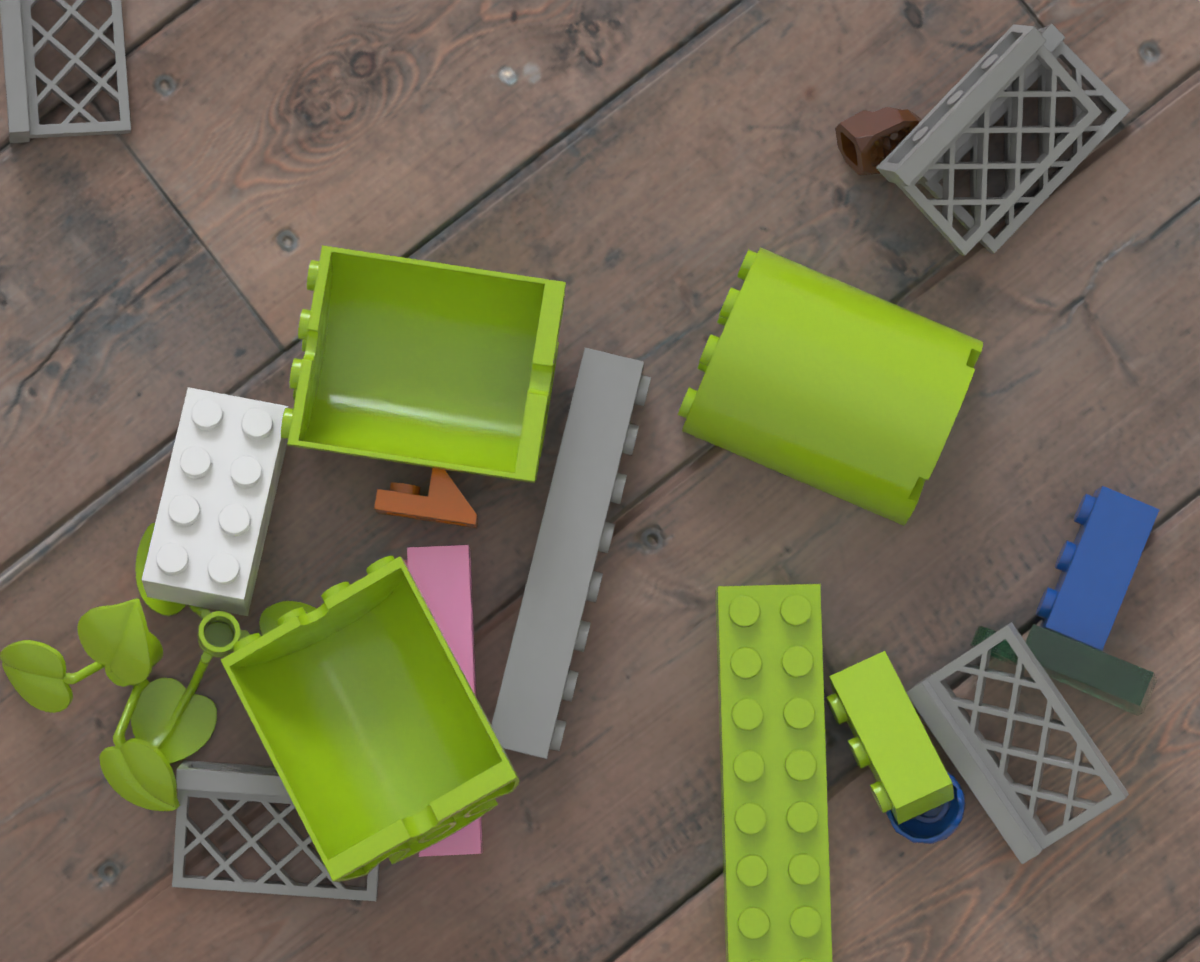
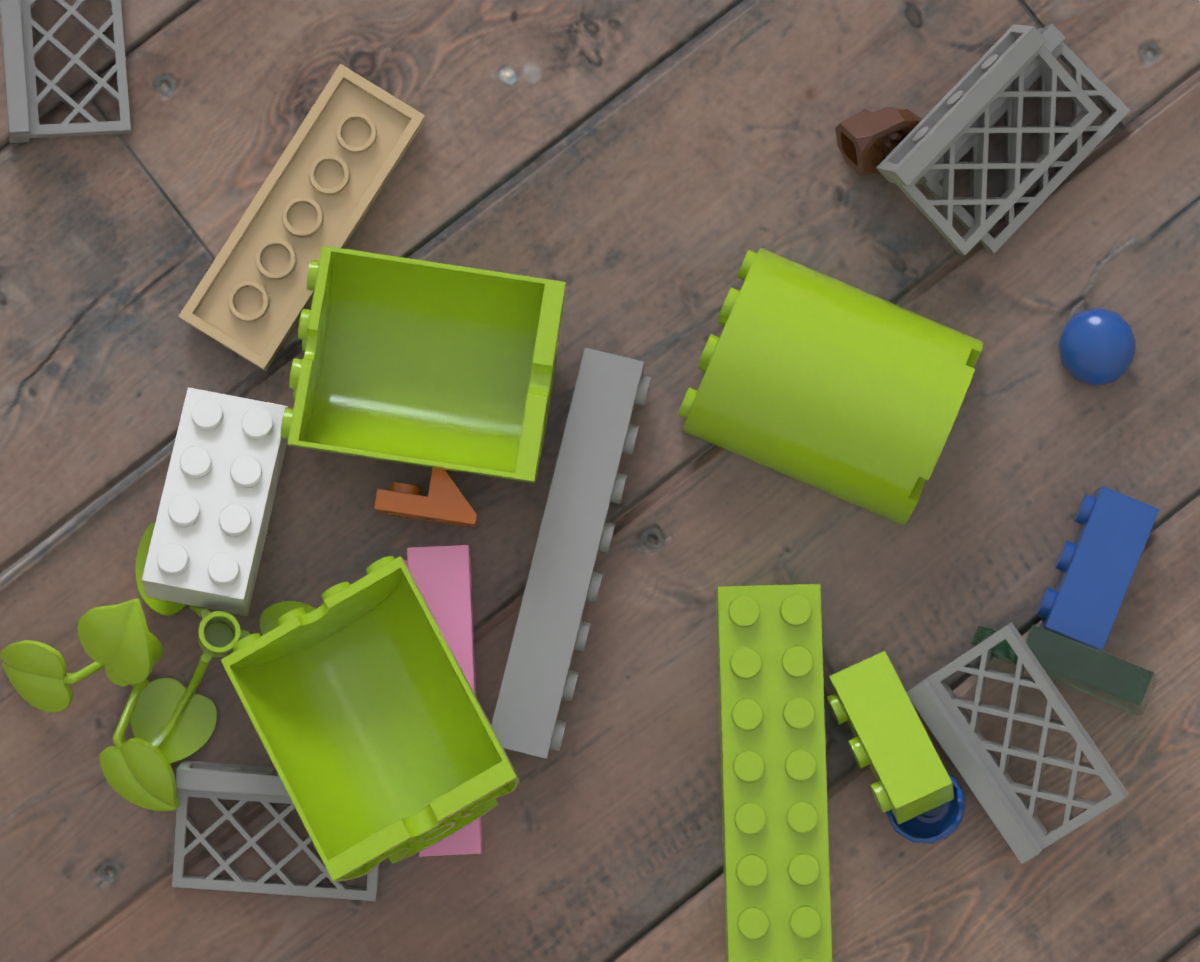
none -> tan plate [178,64,426,372]
none -> blue hair [1058,307,1136,386]

